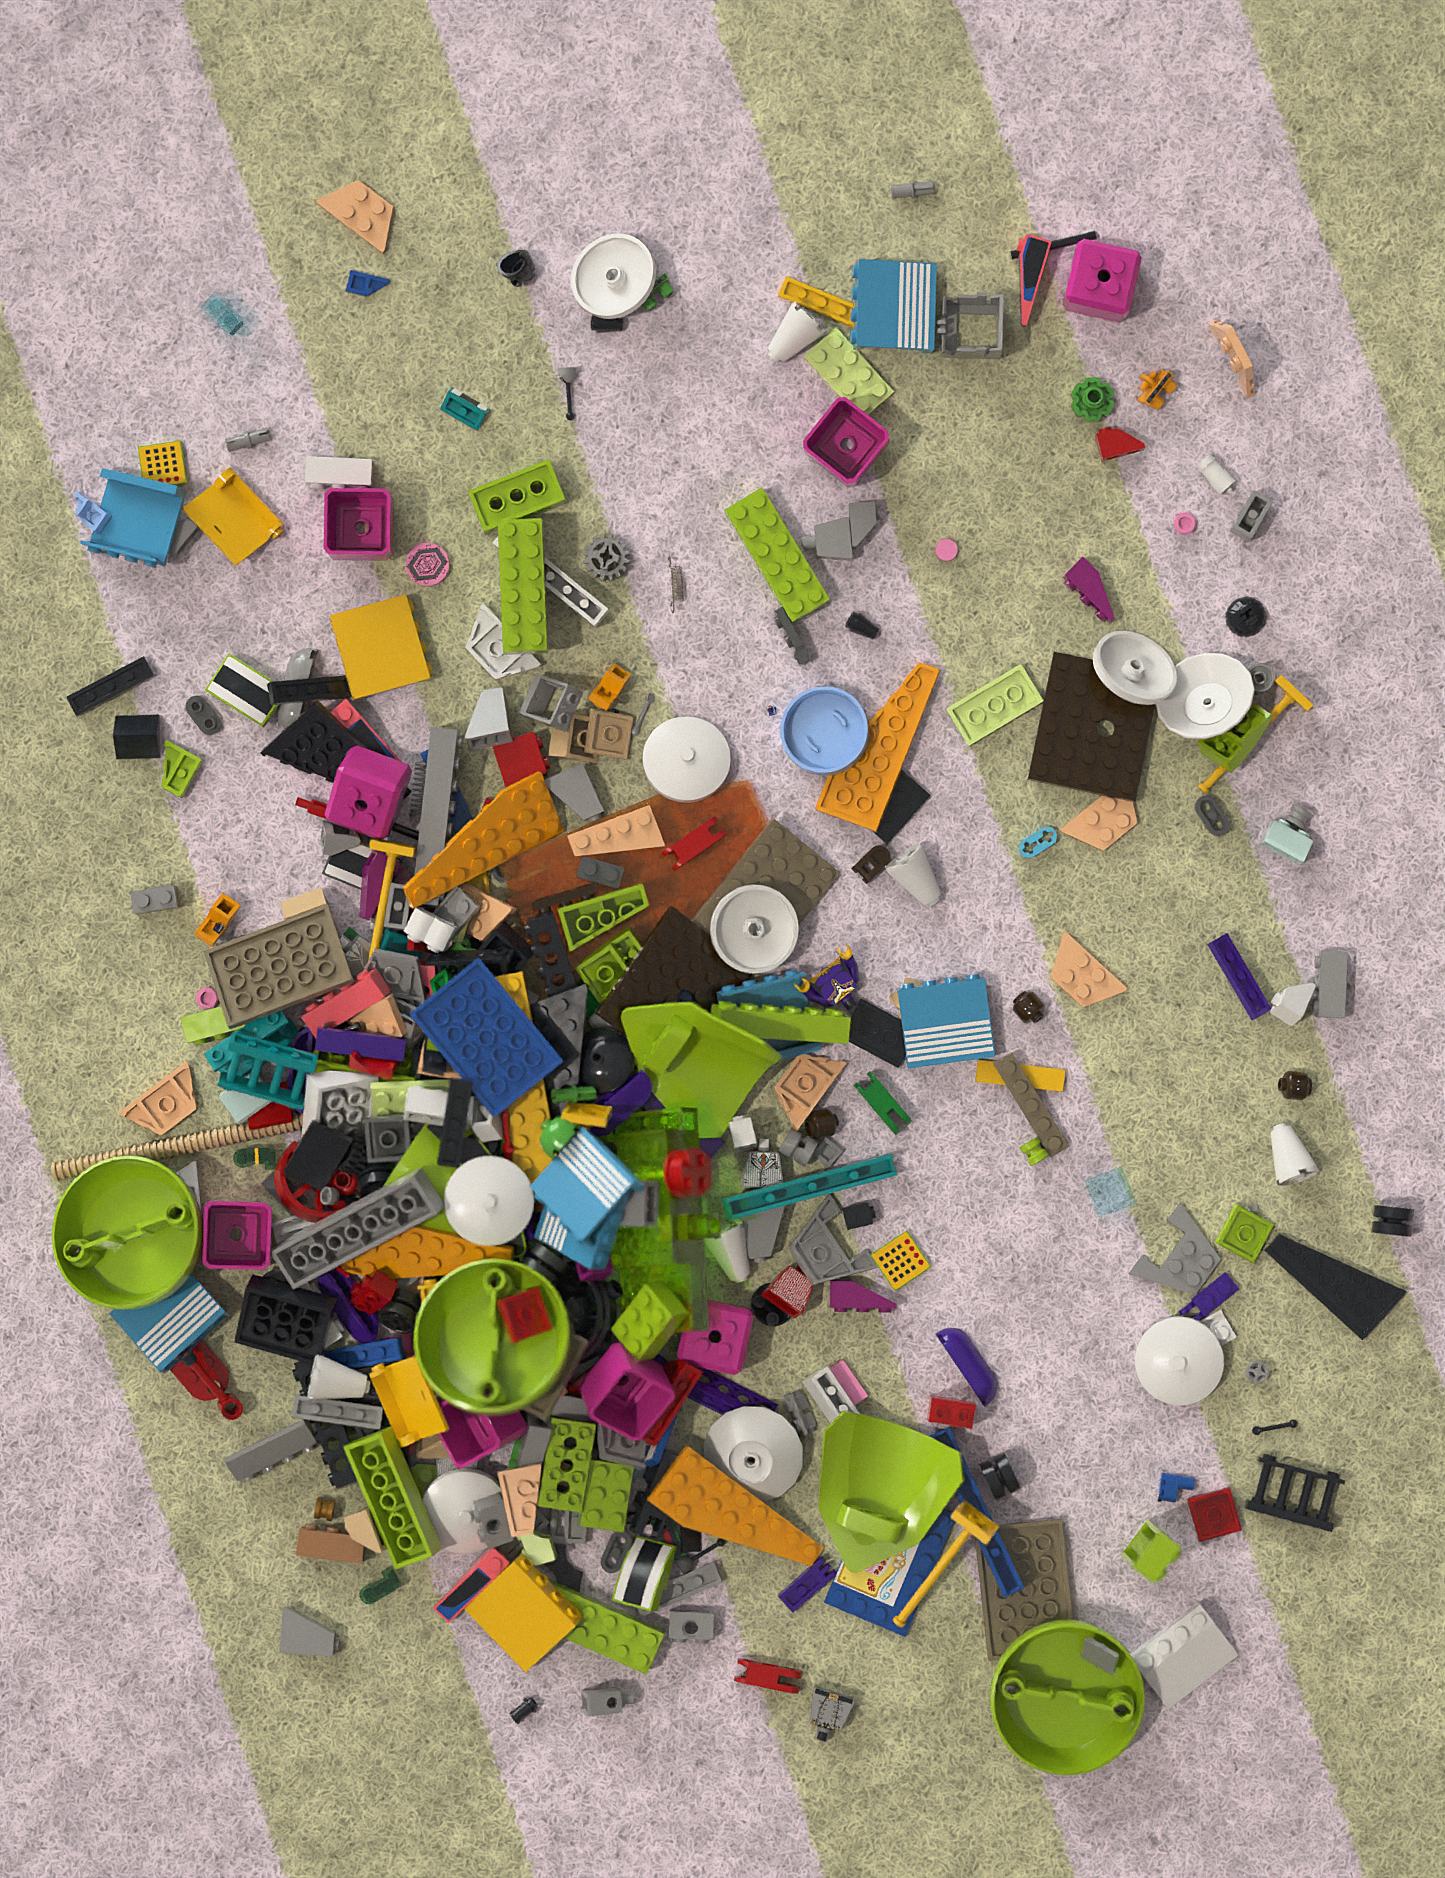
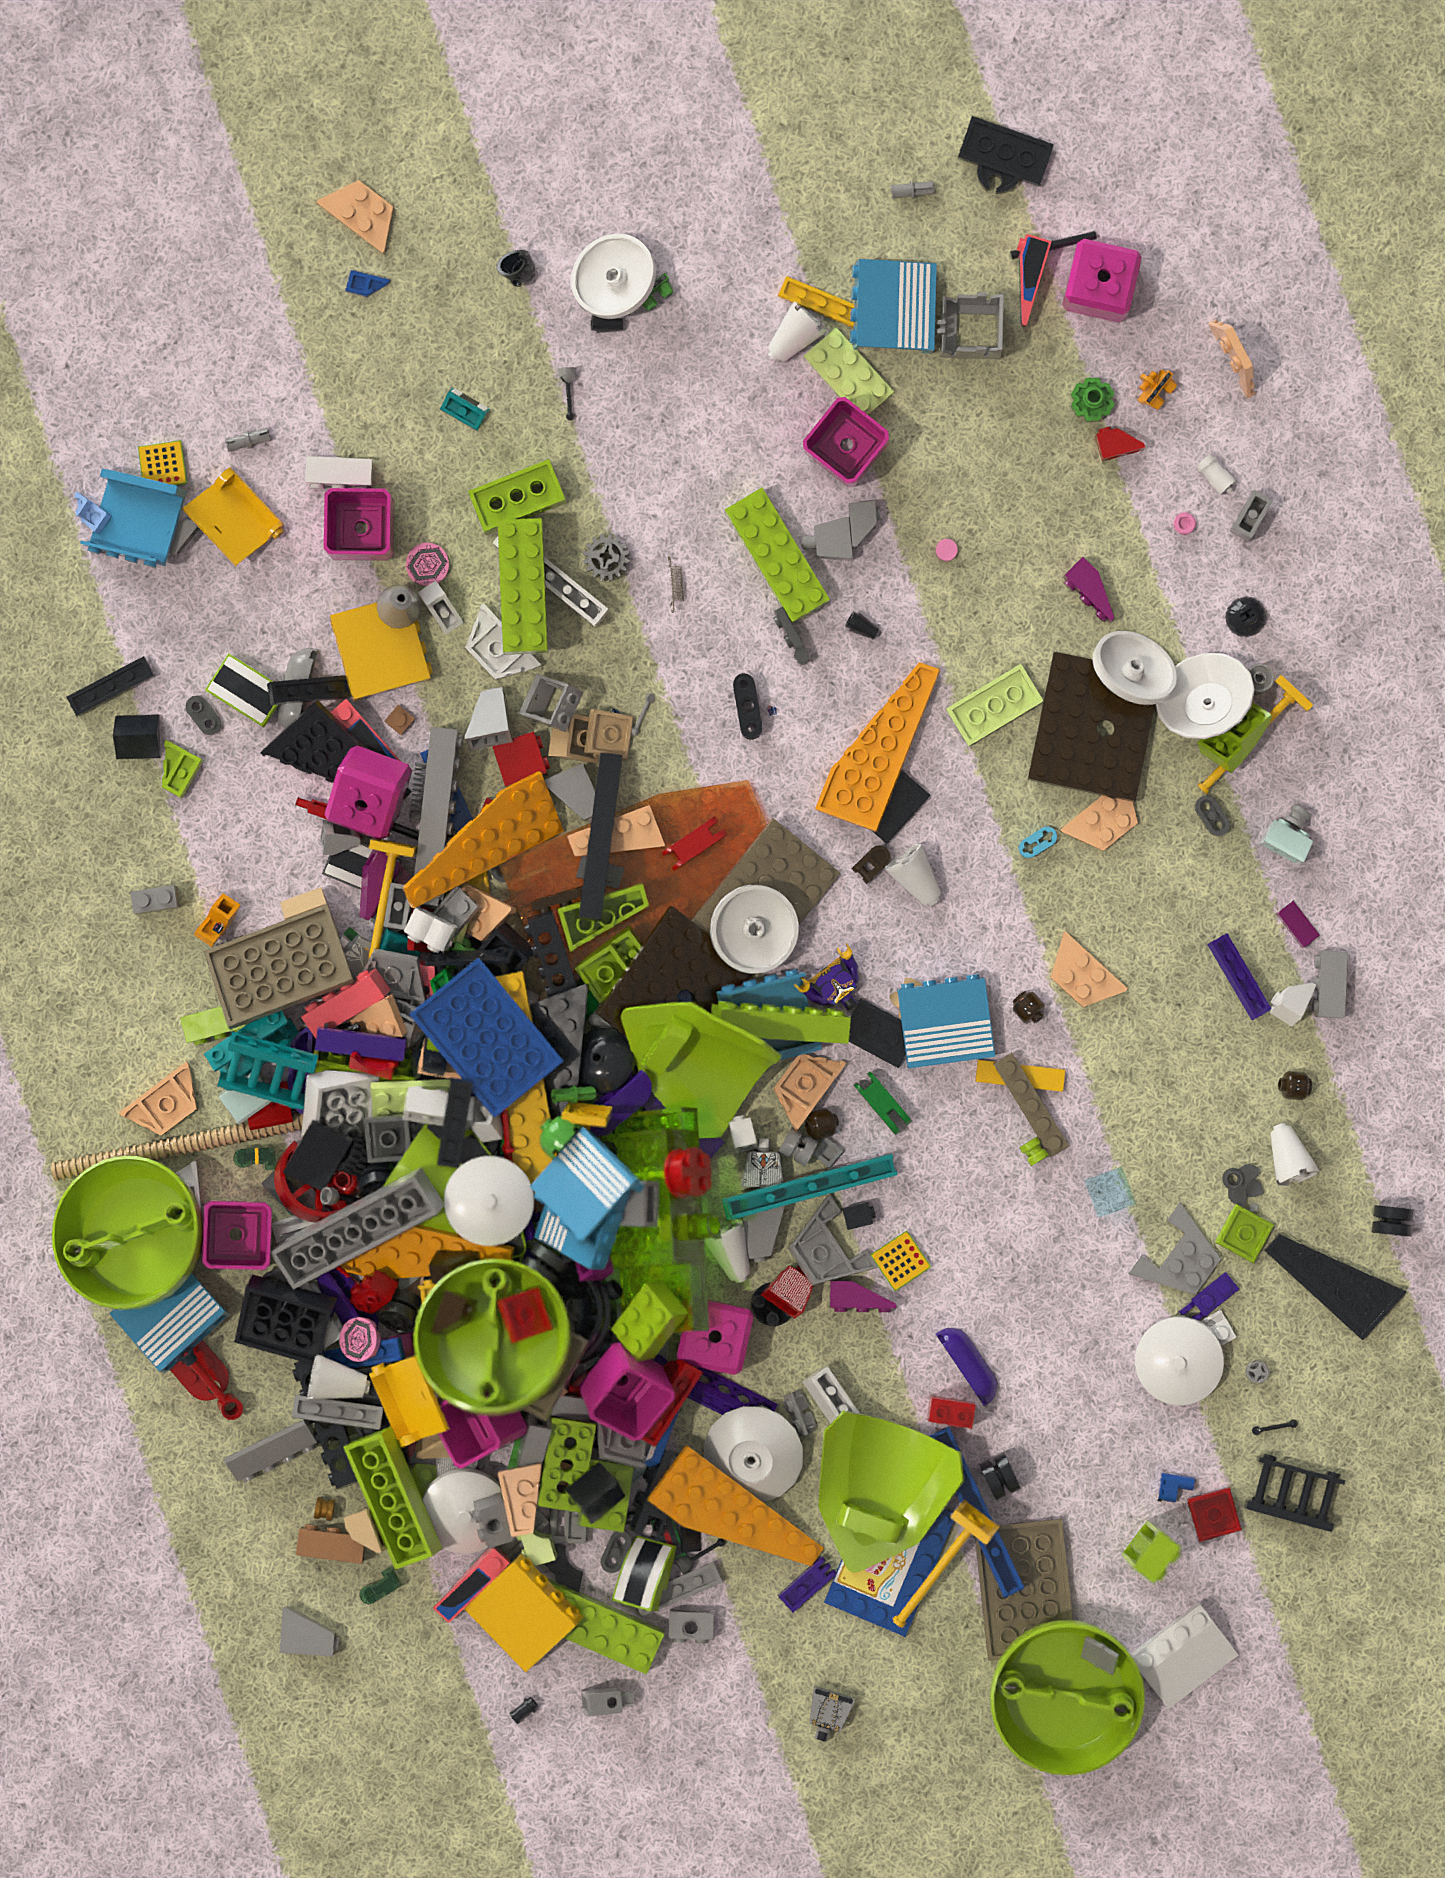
bright pink tile [196,987,219,1010] -> none
clear light blue slope [200,292,247,338] -> none
light orange brick [588,663,632,711] -> none
white dish [643,717,731,803] -> none
red piece [734,1658,803,1694] -> none
light blue brick [780,686,869,776] -> none
bright pink tile [830,1359,868,1406] -> none
none -> bright pink tile [339,1317,381,1362]
none -> light grey cone [377,585,421,629]
none -> medium nougat plate [384,705,415,735]
none -> white slope [418,581,464,635]
none -> dark brown slope [428,1251,480,1284]
none -> dark brown slope [430,1290,478,1335]
none -> black slope [564,1462,626,1524]
none -> black tile [579,753,623,922]
none -> black piece [733,673,762,740]
none -> black plate [957,116,1054,194]
none -> dark grey plate [1222,1164,1264,1208]
none -> magenta slope [1276,901,1320,949]

